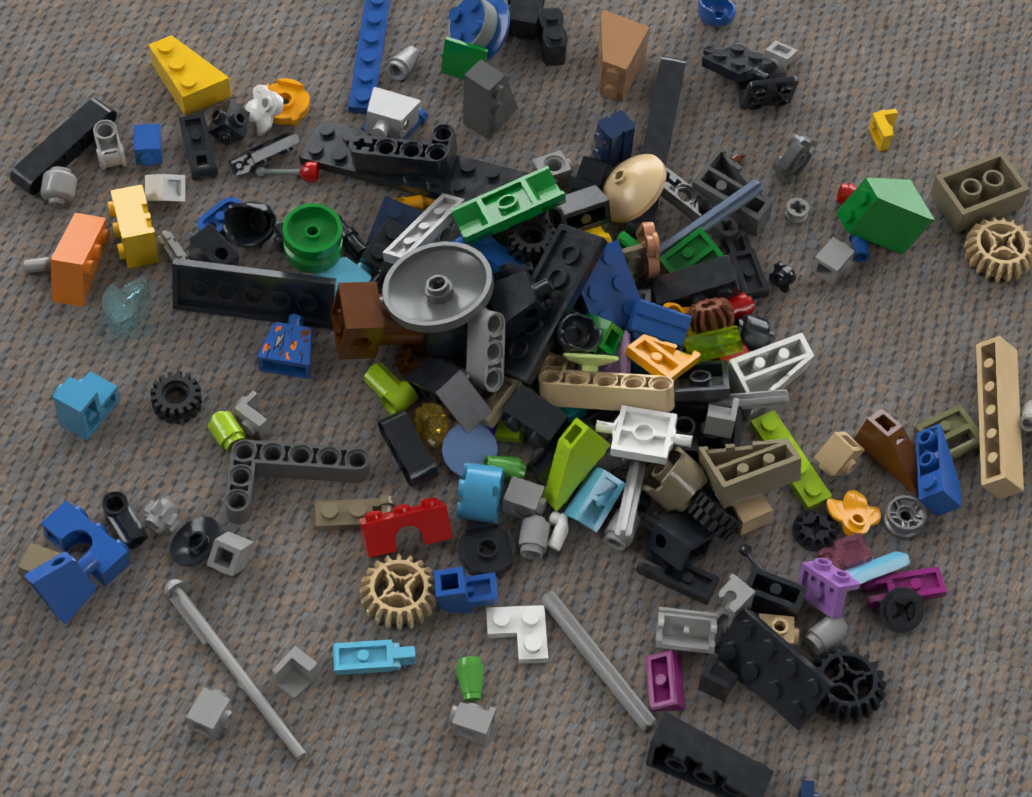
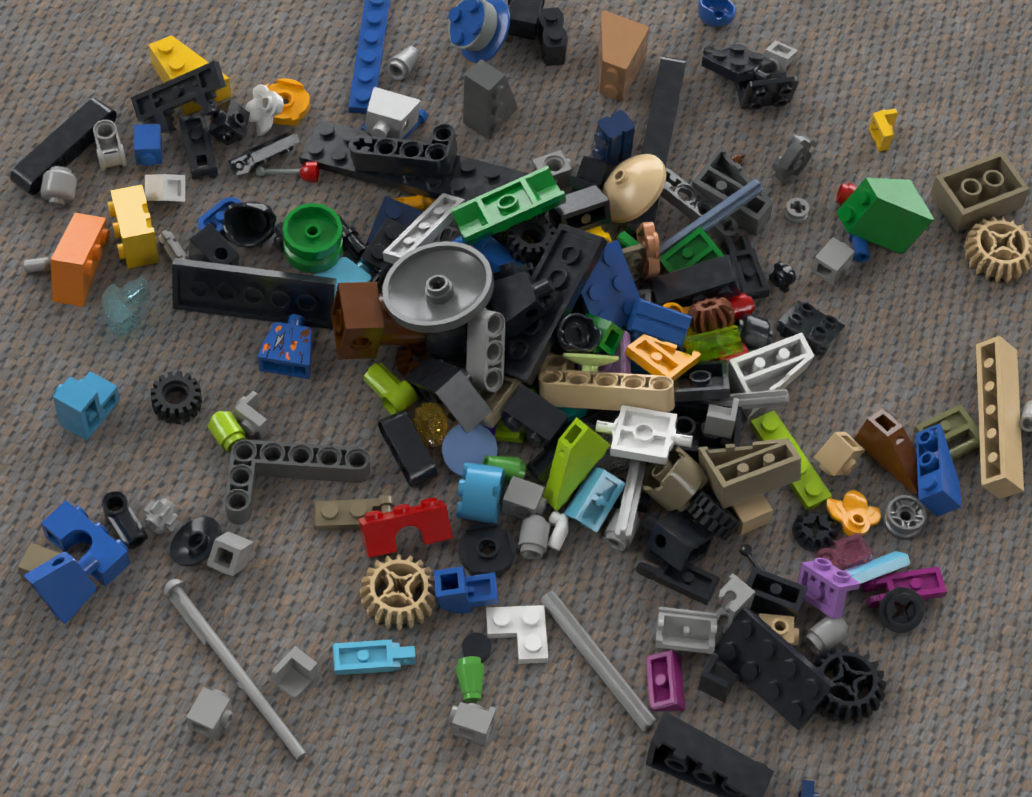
green piece [440,36,488,80] -> none
none -> black hinge [131,61,226,133]
none -> black tile [462,632,492,663]
none -> black hinge [776,301,845,356]

